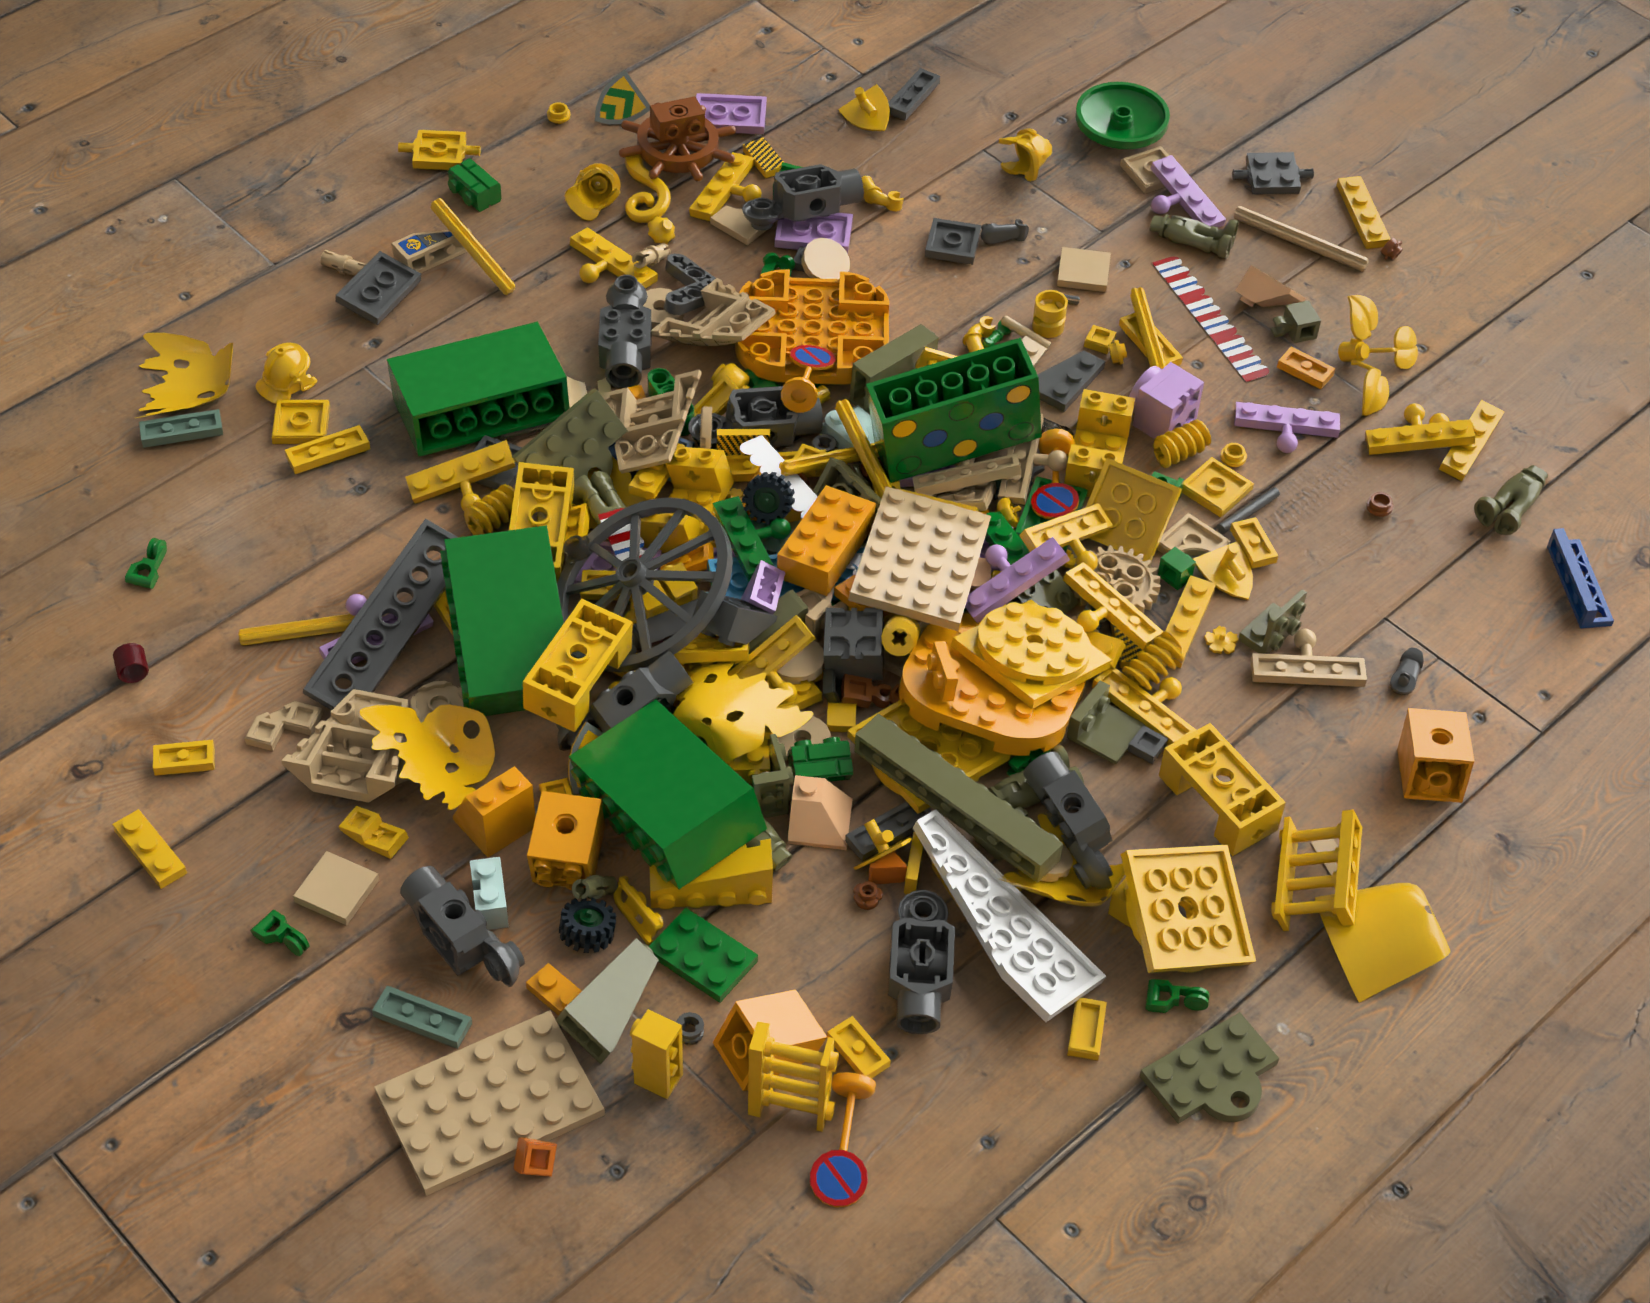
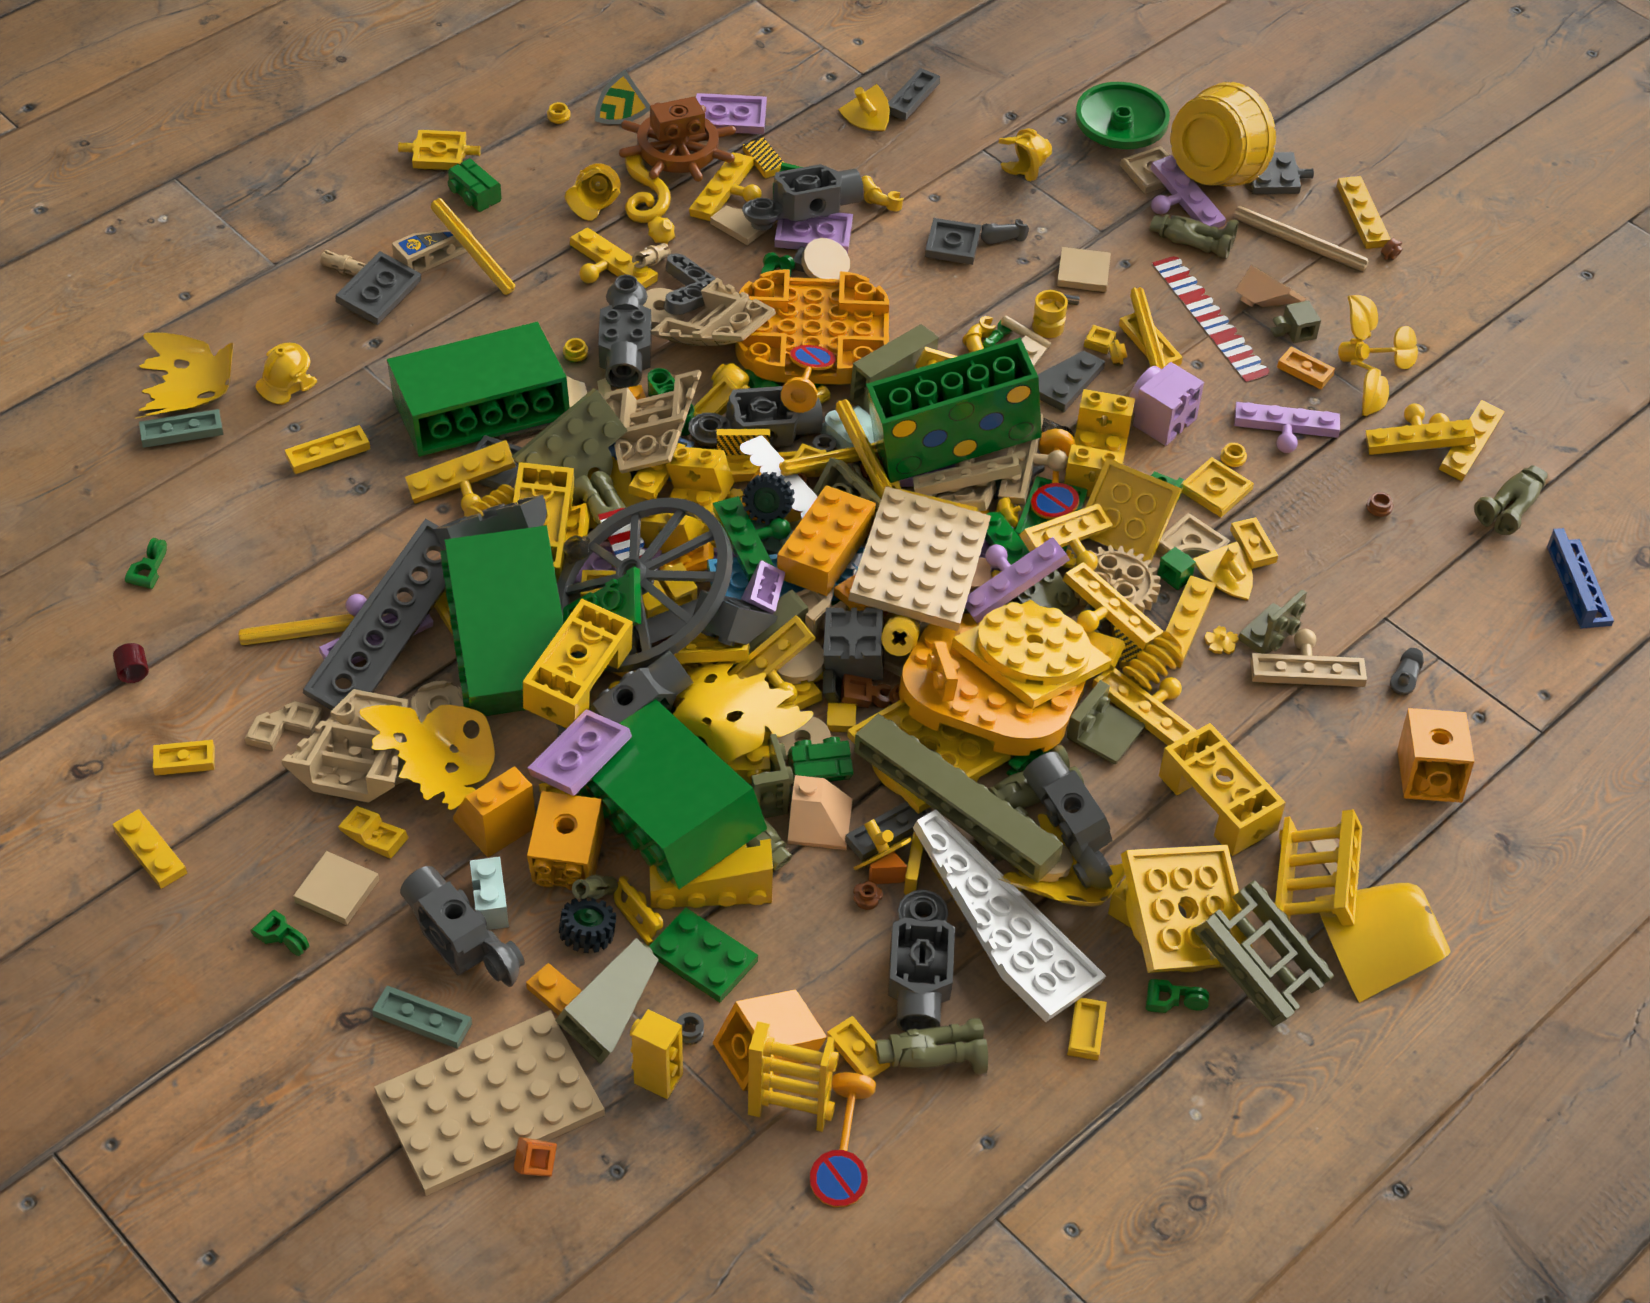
yellow tile [271,400,330,444] -> none
tan tile [700,407,712,449] -> none
dark grey plate [1127,725,1168,764] -> none
olive plate [1140,1012,1279,1124] -> none
yellow piece [1153,419,1212,468] -> none
dark grey bar [1217,487,1280,534] -> none
none -> dark grey brick [434,495,547,549]
none -> lavender plate [528,709,632,796]
none -> yellow plate [563,338,589,362]
none -> green wing [563,567,641,626]
none -> olive piece [875,1018,988,1074]
none -> yellow piece [1170,82,1276,187]
none -> olive fence [1194,880,1334,1027]

